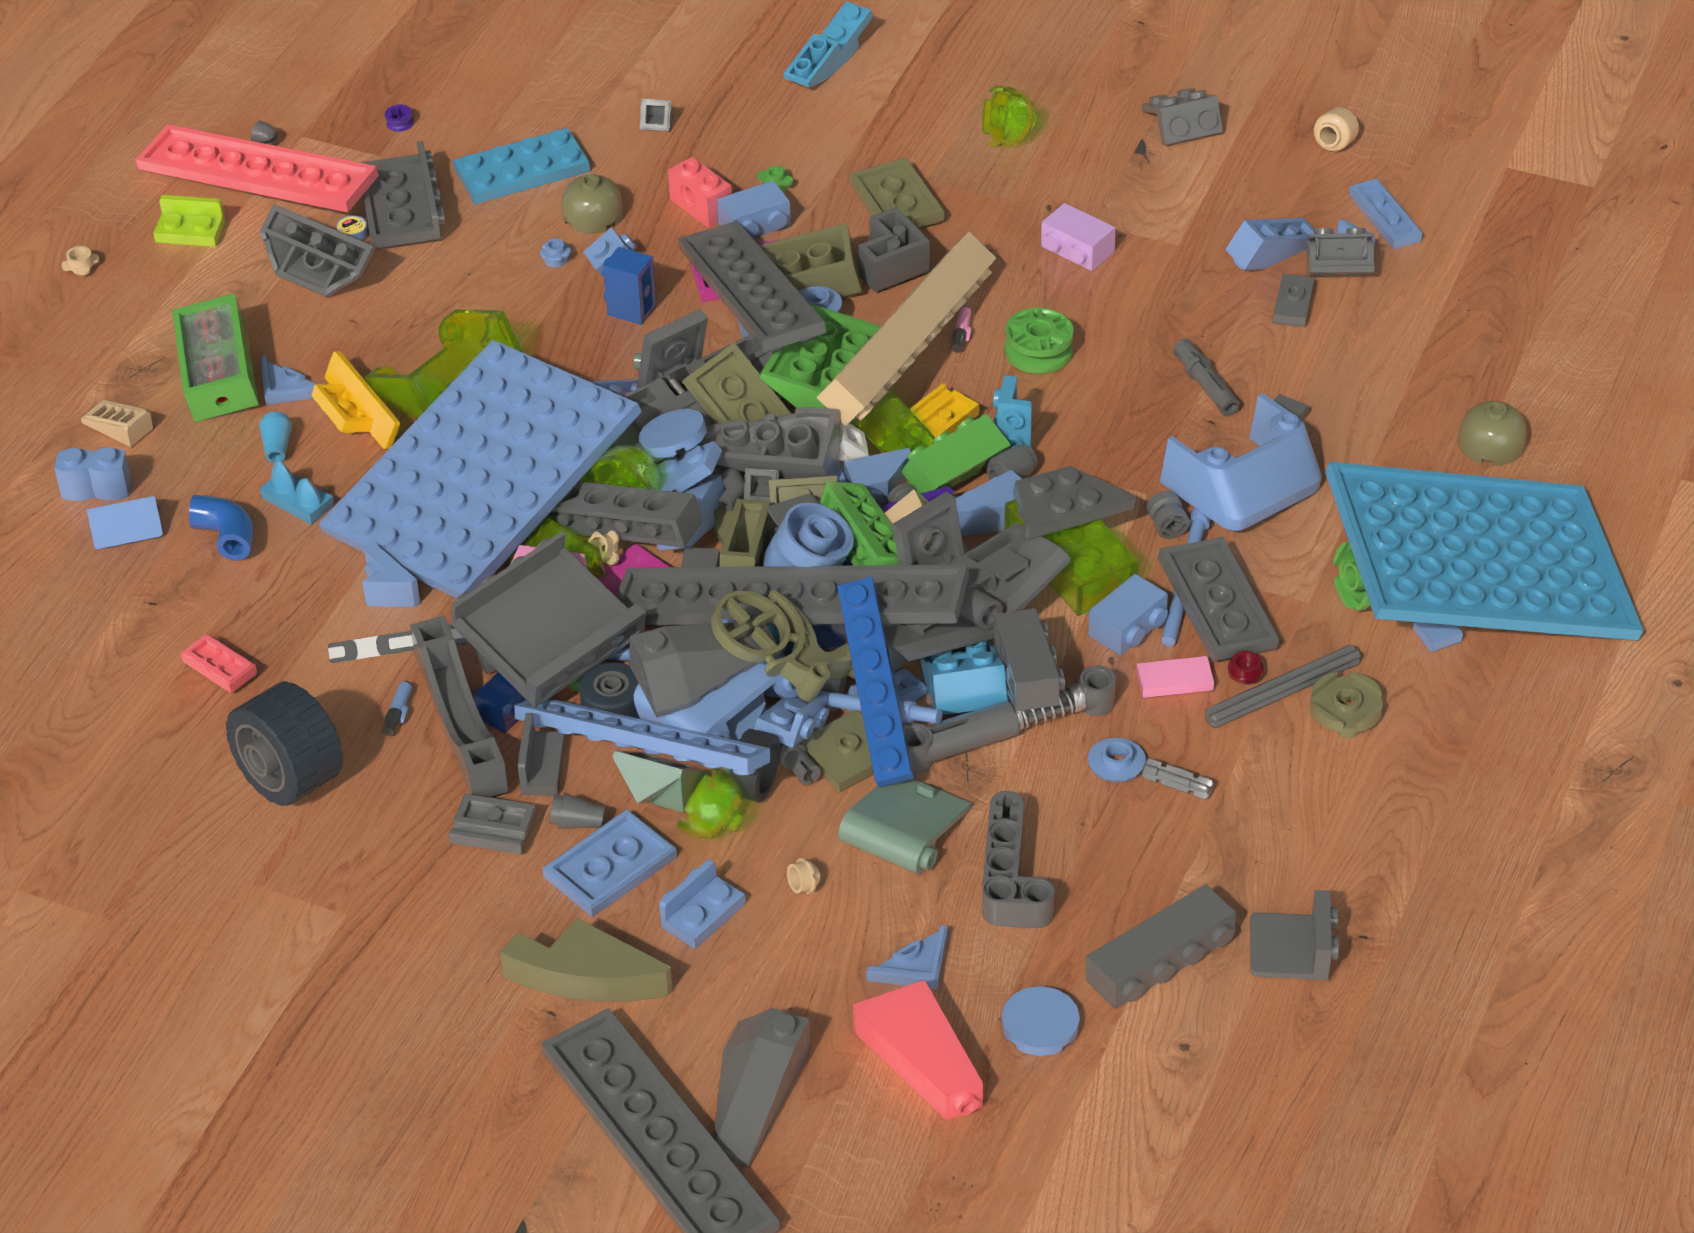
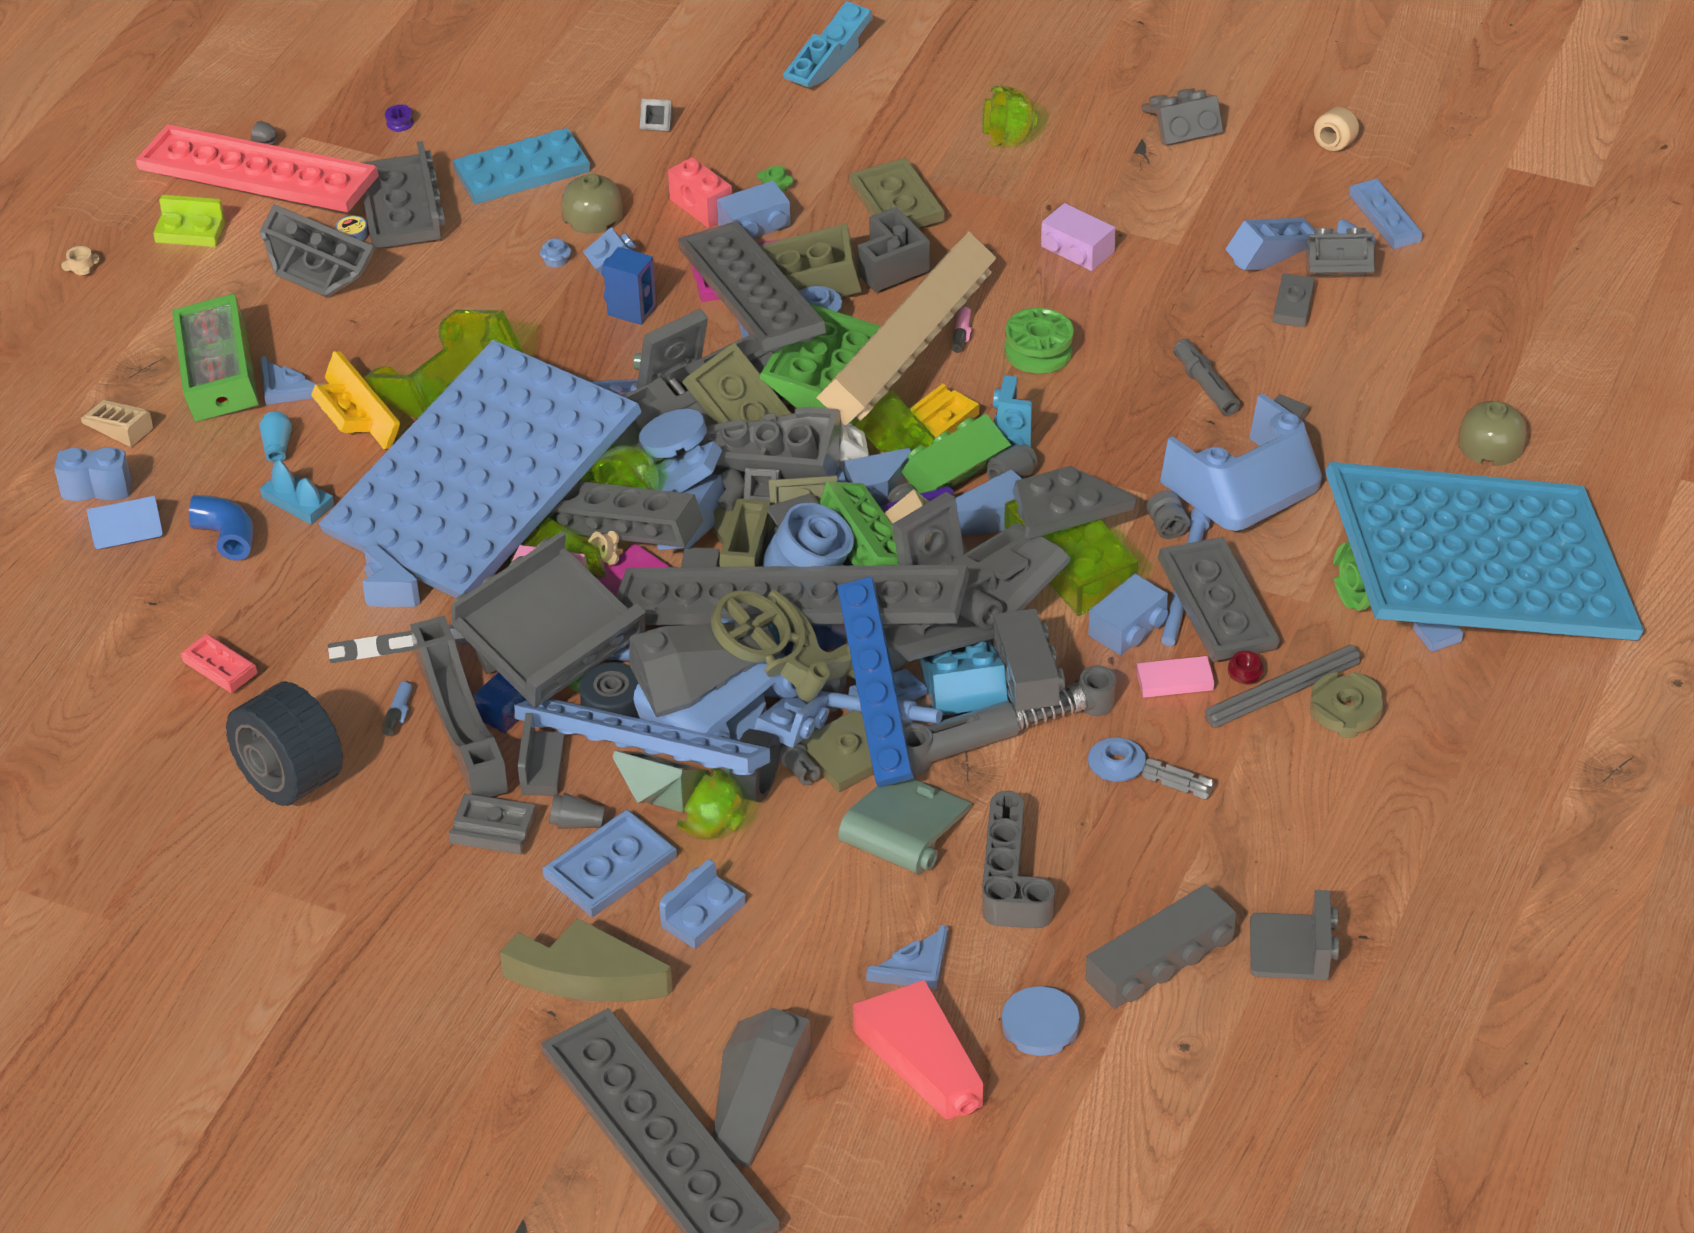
tan plate [787,857,820,895] -> none

